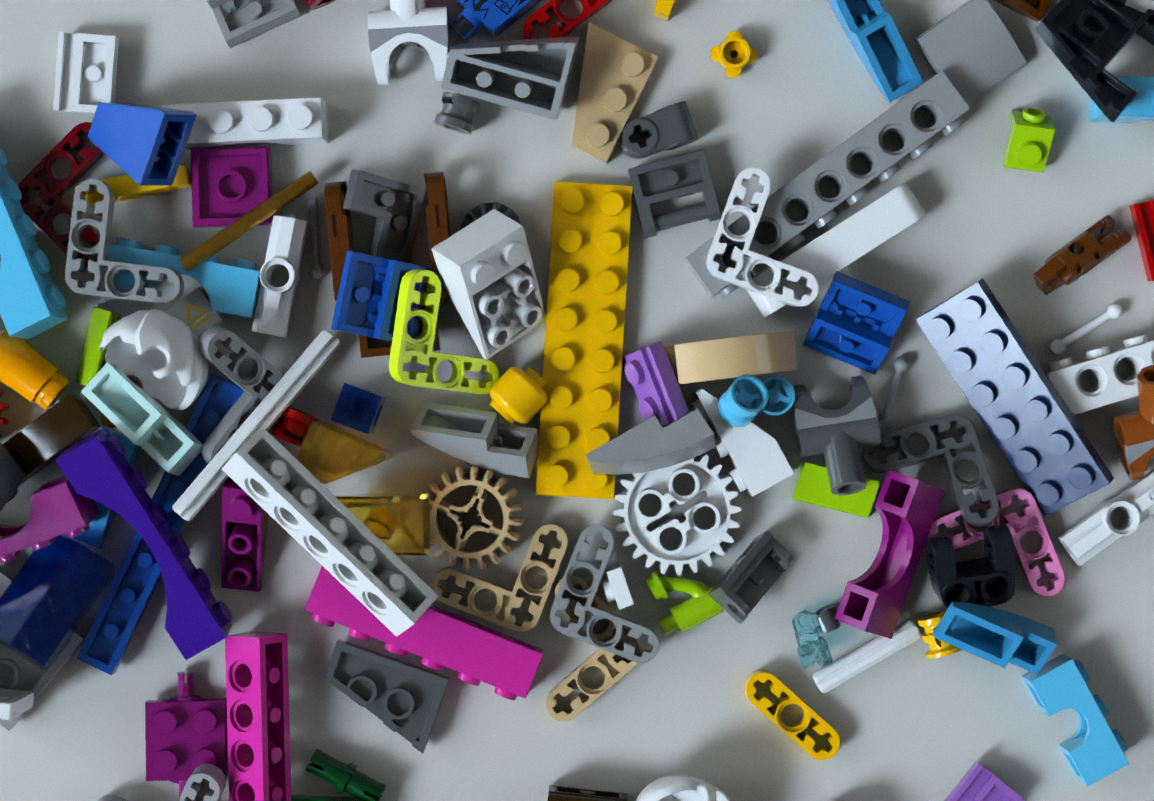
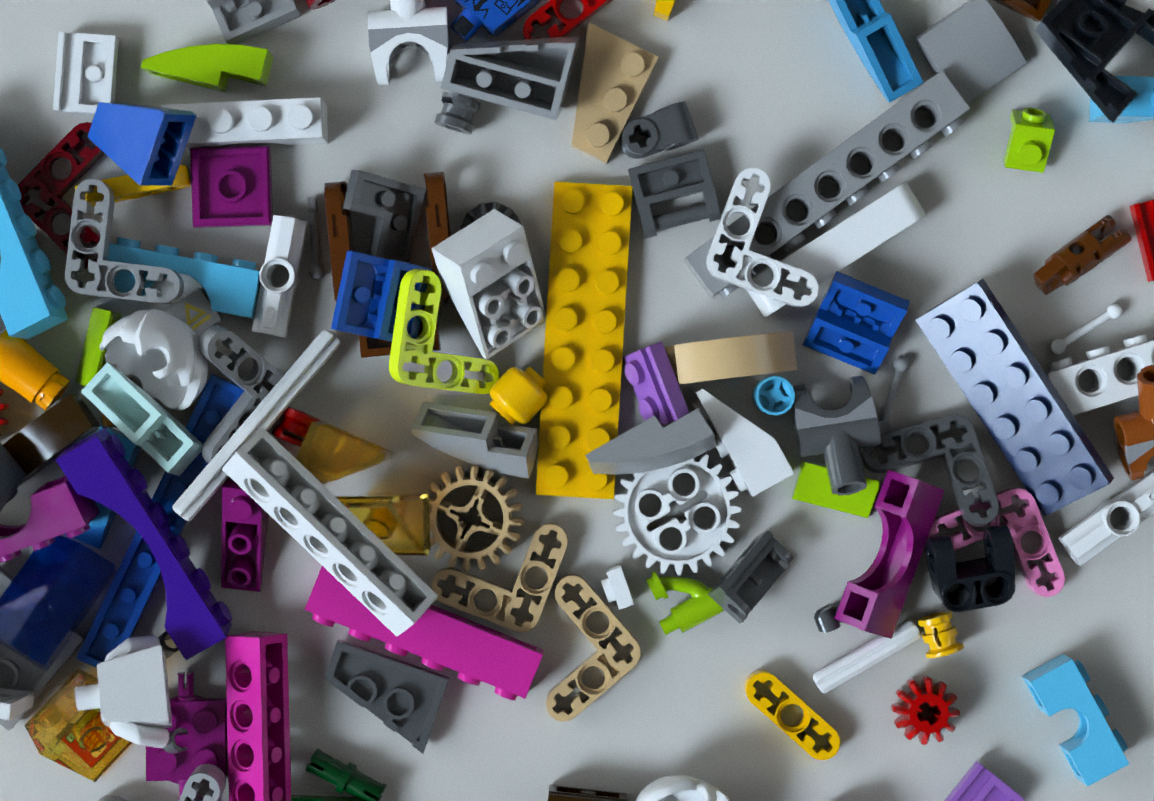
pearl gold bar [178,171,318,273] -> none
clear blue brick [330,383,387,434] -> none
light grey beam [550,523,659,663] -> none
yellow plate [710,31,757,79] -> none
medium azure wheel [717,375,769,427] -> none
clear light blue piece [792,610,833,670] -> none
dark azure slope [933,602,1058,675] -> none
none -> clear yellow slope [25,668,132,782]
none -> white torso [75,631,188,754]
none -> lime slope [141,44,274,92]
none -> red gear [891,676,960,745]

